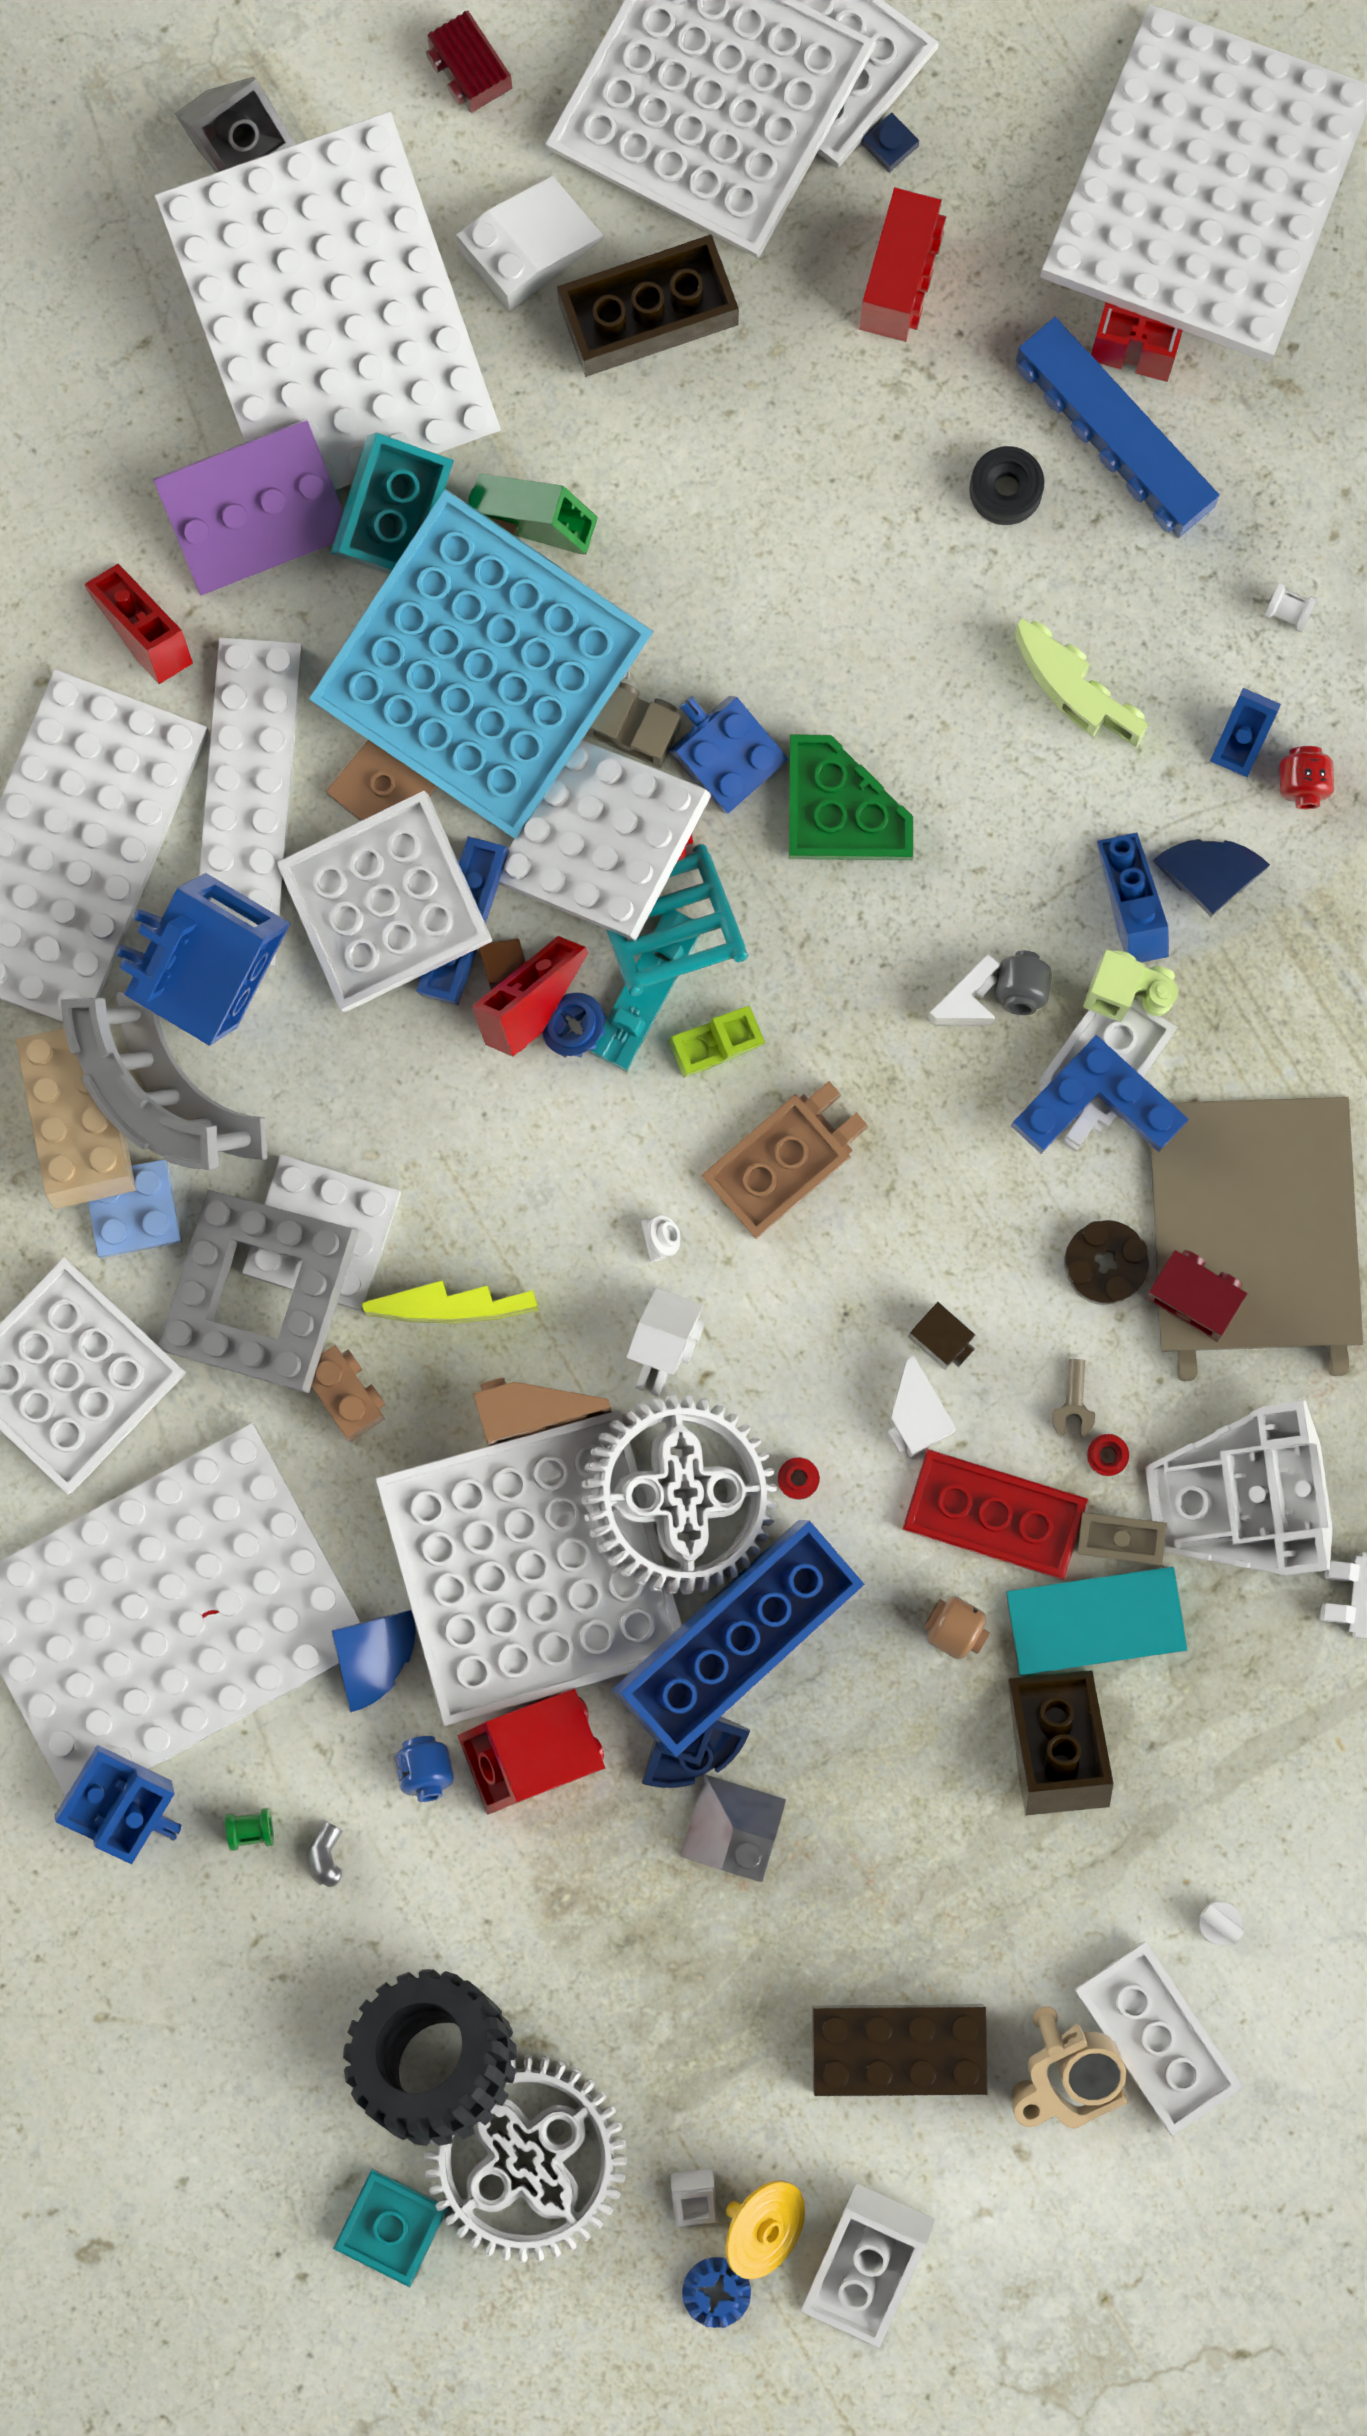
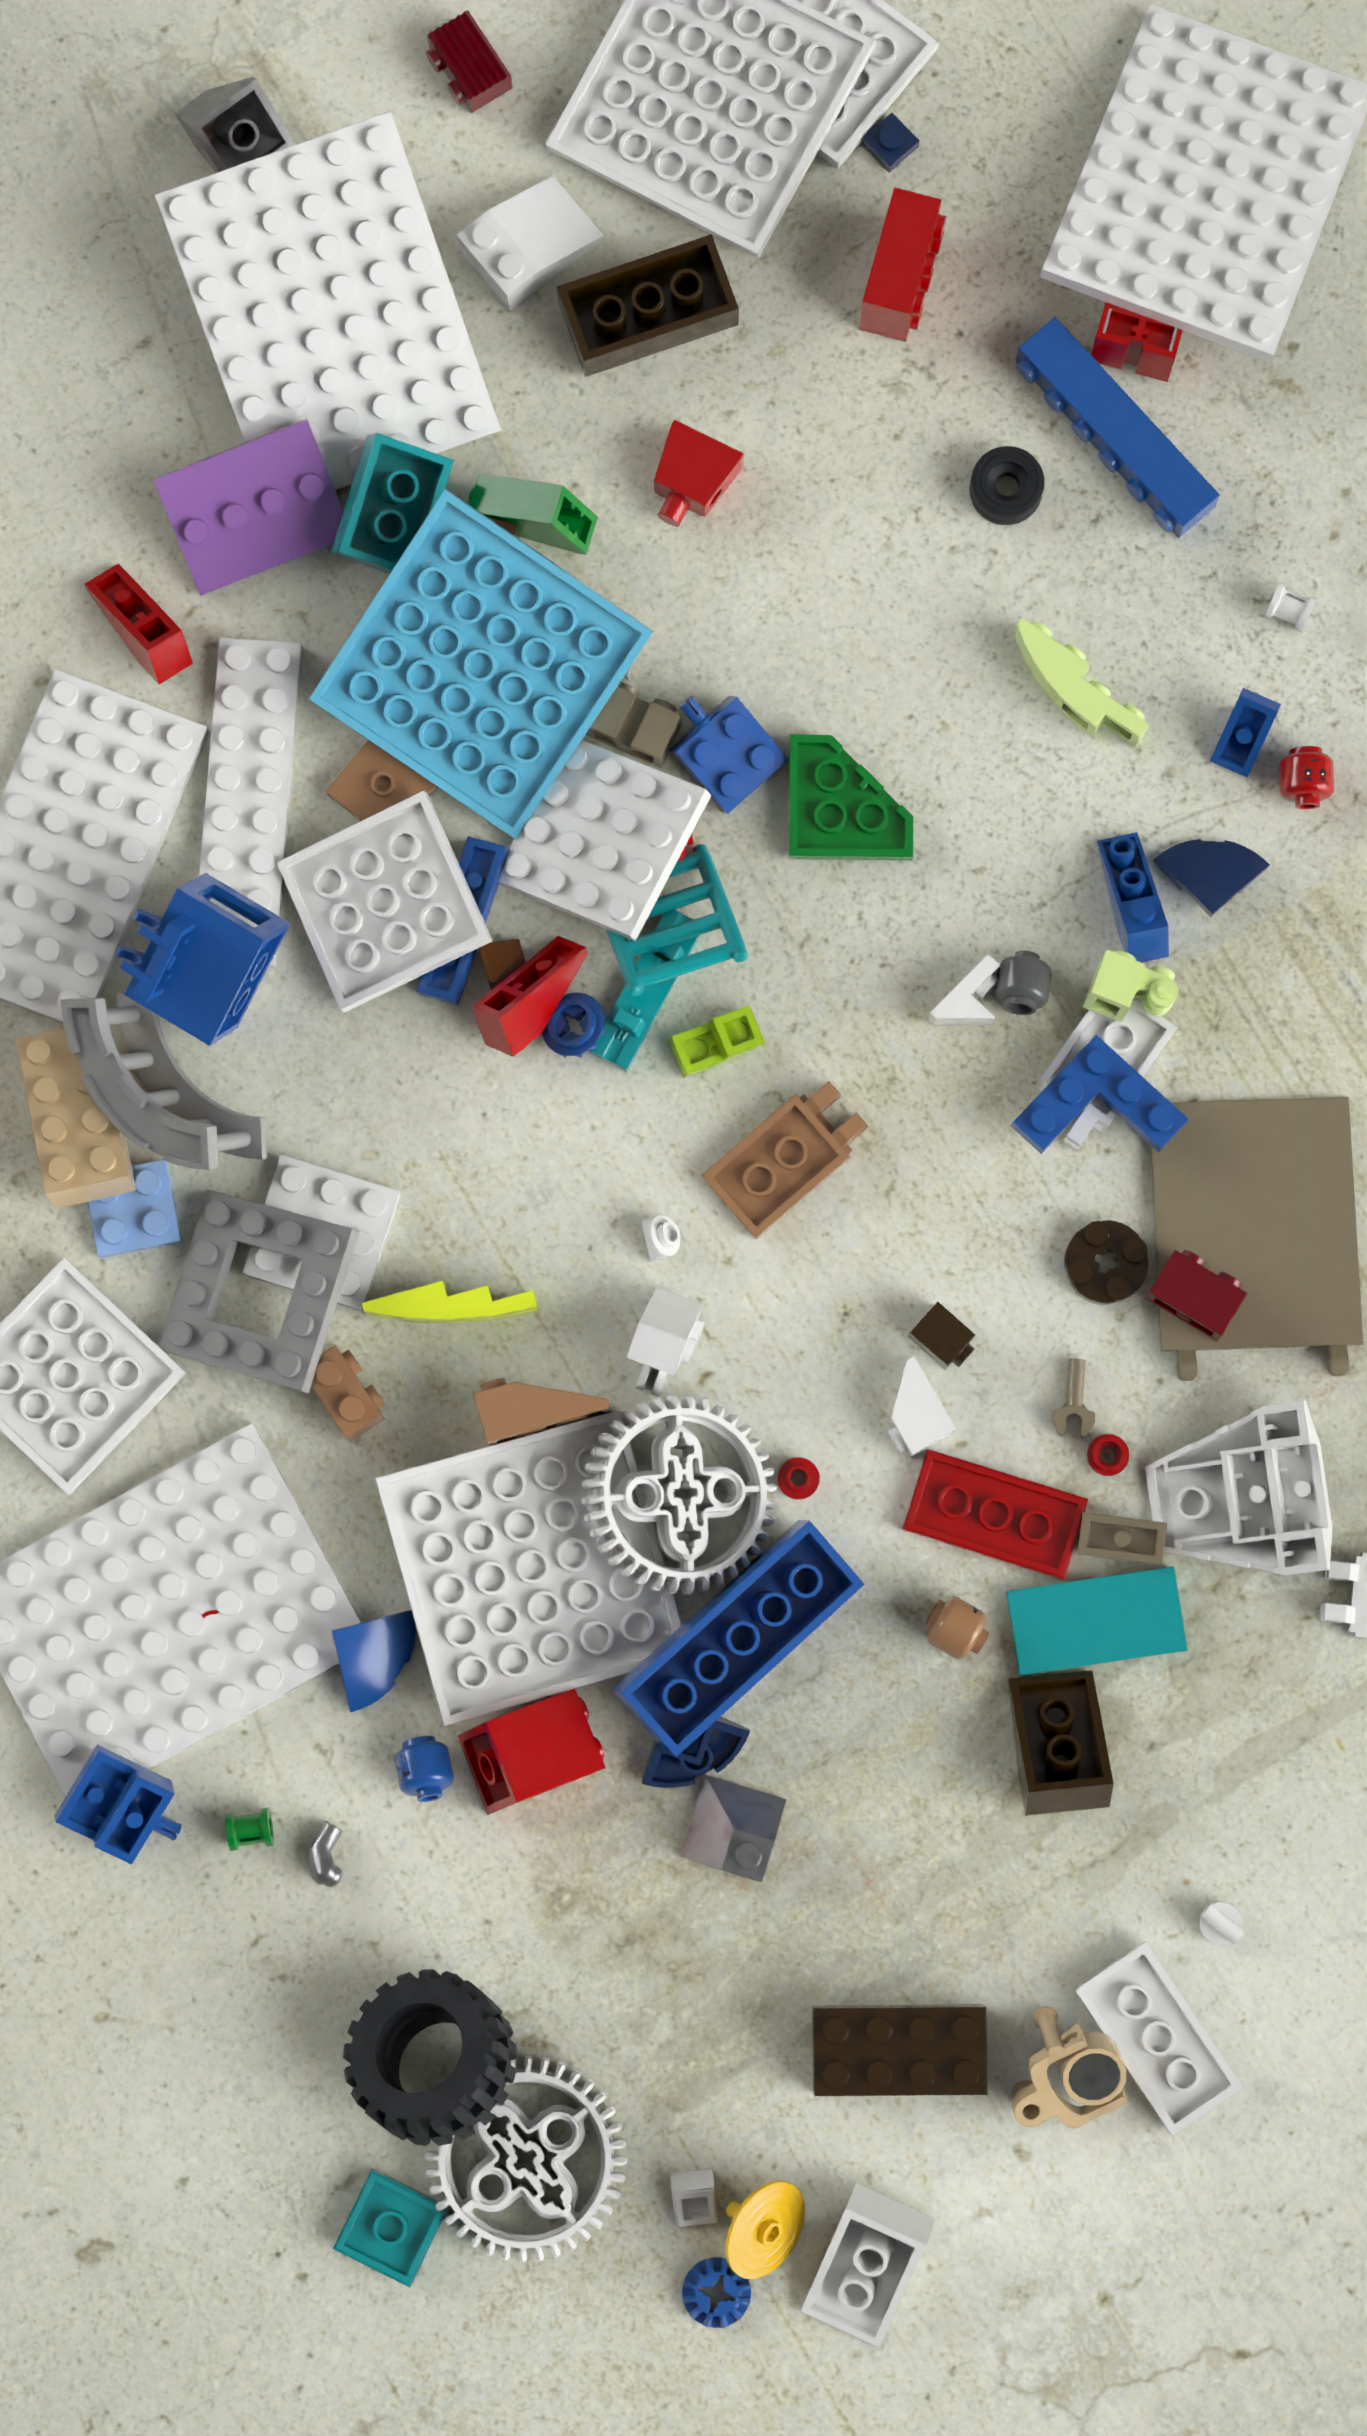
none -> red torso [654,419,744,527]

